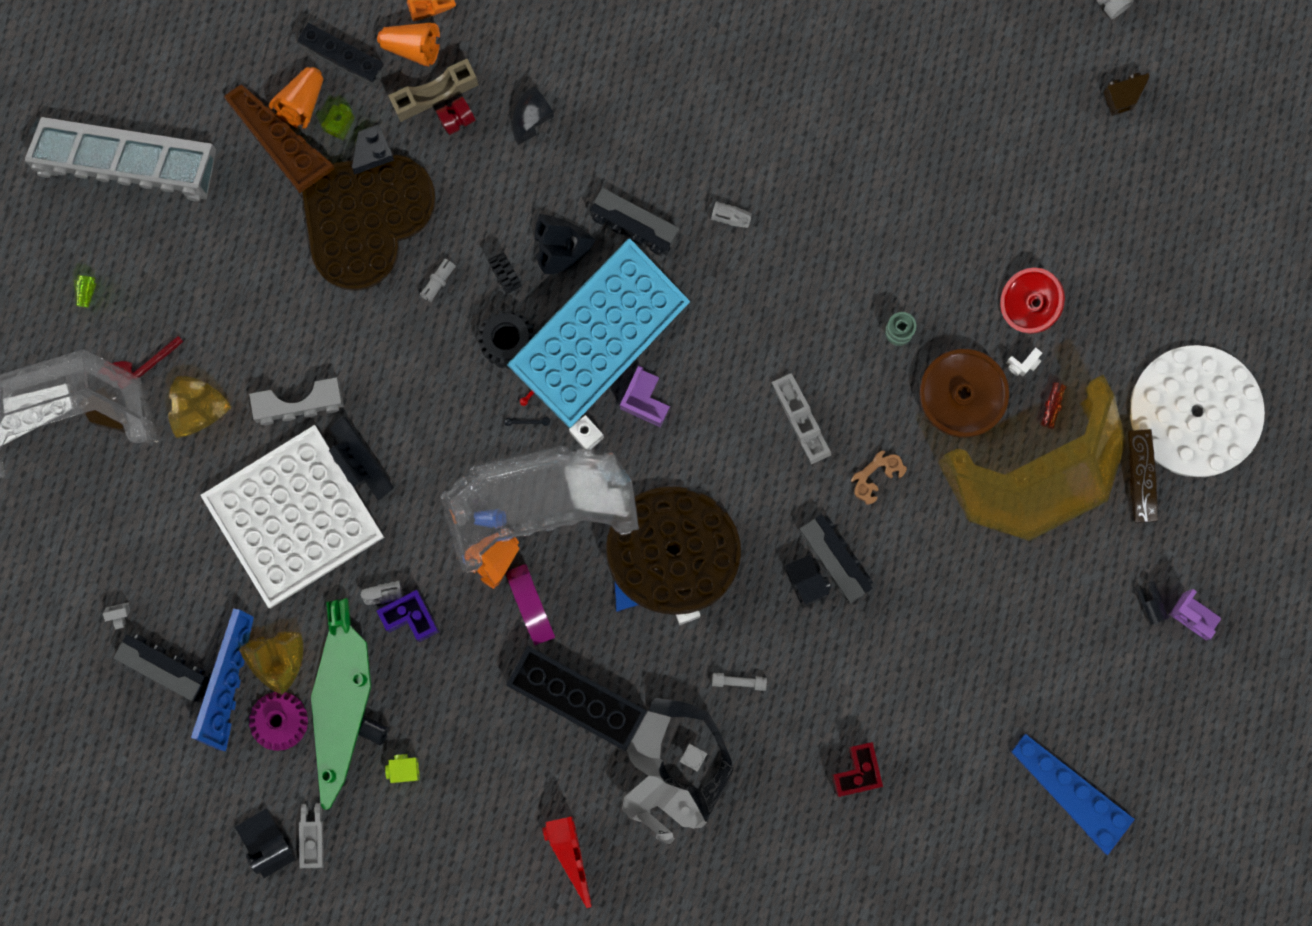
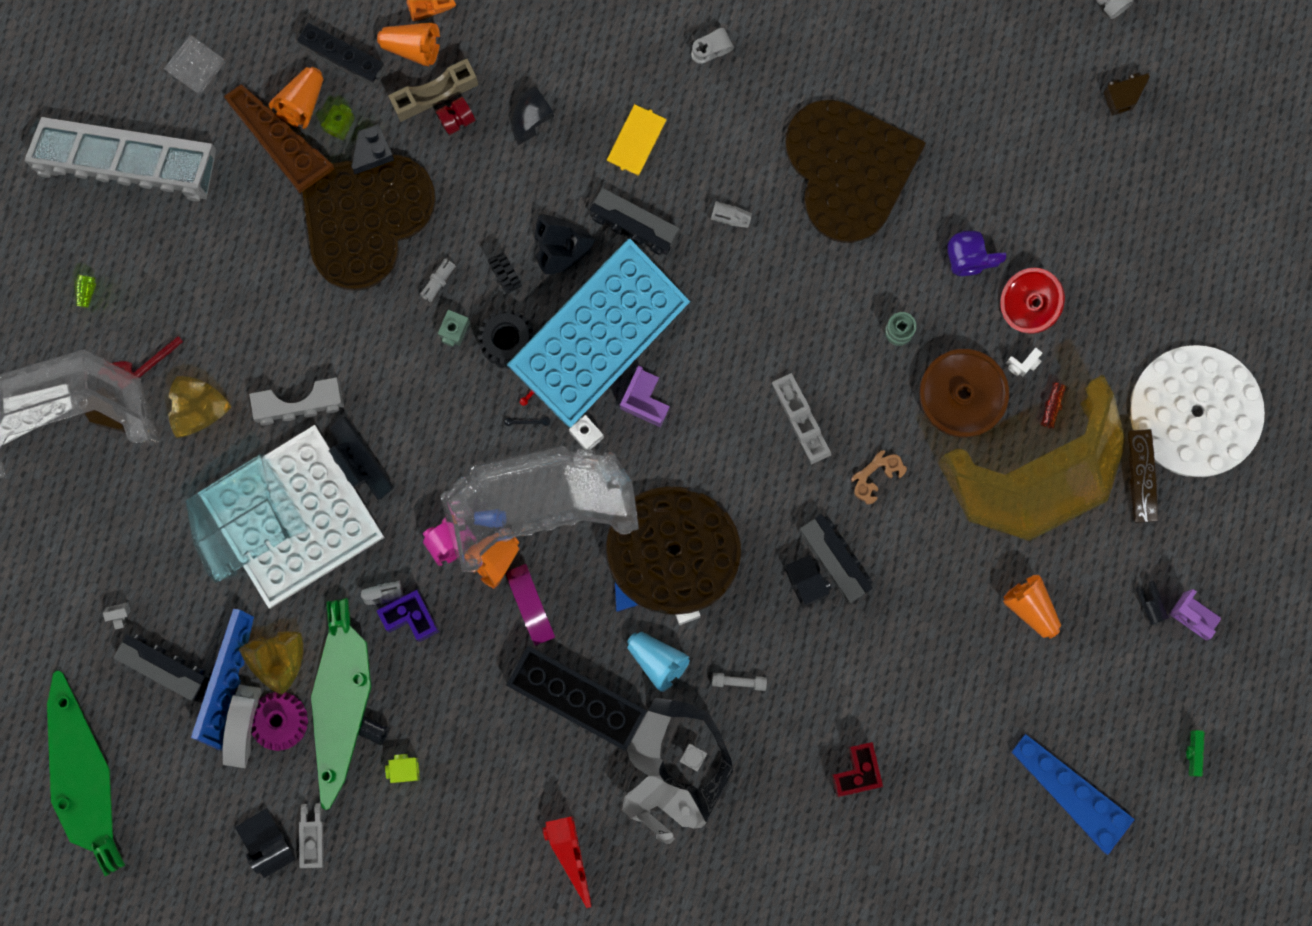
none -> green wing [47,671,125,877]
none -> clear tile [164,35,226,95]
none -> clear light blue windscreen [186,454,308,583]
none -> light grey arch [223,685,261,768]
none -> dark pink brick [423,514,475,566]
none -> sand green brick [438,310,470,347]
none -> yellow piece [607,104,667,176]
none -> medium azure cone [627,632,690,692]
none -> light grey piece [691,28,734,64]
none -> dark brown plate [785,100,926,243]
none -> dark purple piece [947,231,1006,277]
none -> orange cone [1003,575,1061,639]
none -> green plate [1186,730,1205,777]

